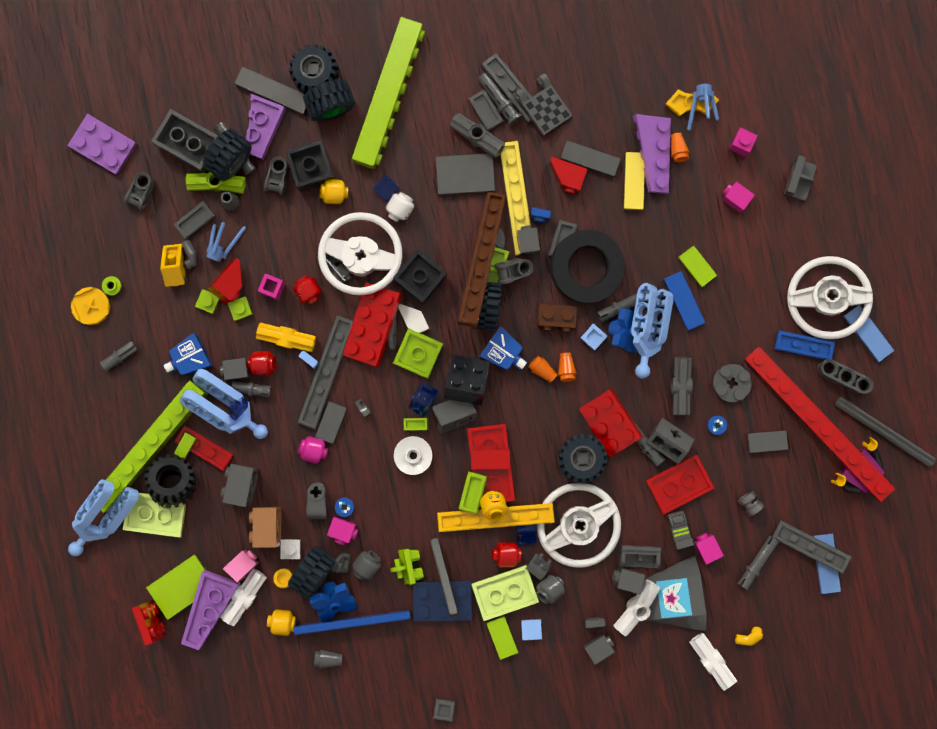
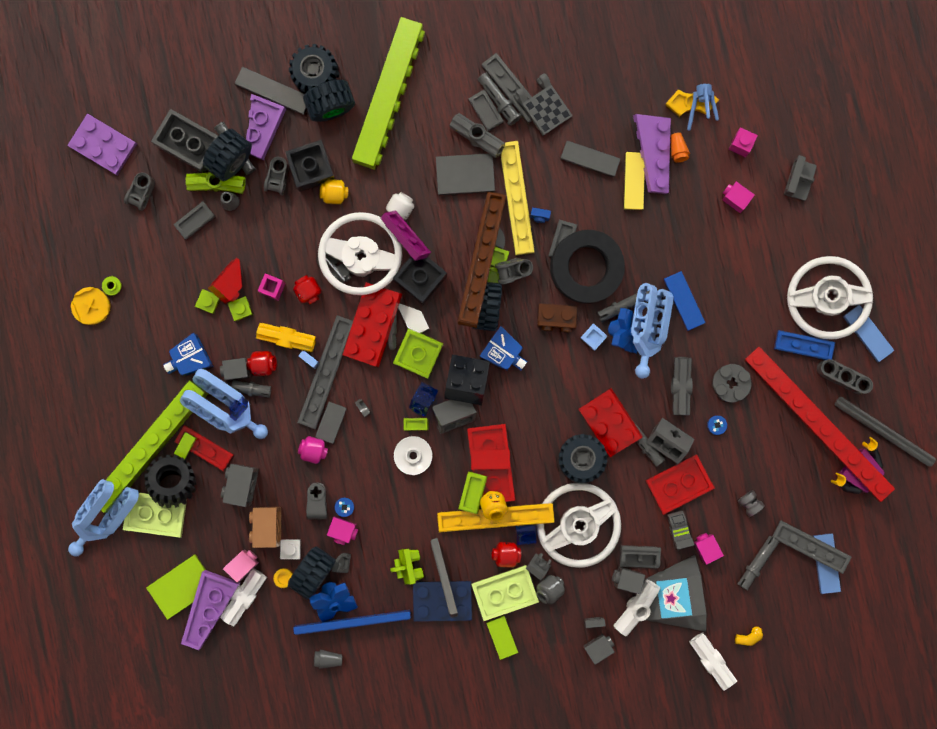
dark grey axle [100,342,137,372] -> none
red plate [132,600,166,646] -> none
yellow slope [160,244,186,287] -> none
dark grey arm [182,240,197,270] -> none
medium blue plant [206,222,246,262] -> none
yellow head [267,609,296,636] -> none
dark grey head [352,551,381,580] -> none
clear blue plate [373,174,400,202] -> none
dark grey tile [433,698,455,722] -> none
dark grey brick [517,225,540,256] -> none
light blue tile [521,619,542,640] -> none
orange cone [528,356,557,383] -> none
red slope [549,157,588,195] -> none
orange cone [558,353,577,382] -> none
lime tile [678,246,717,288] -> none
dark grey tile [747,431,788,453] -> none
none -> magenta plate [380,210,431,261]

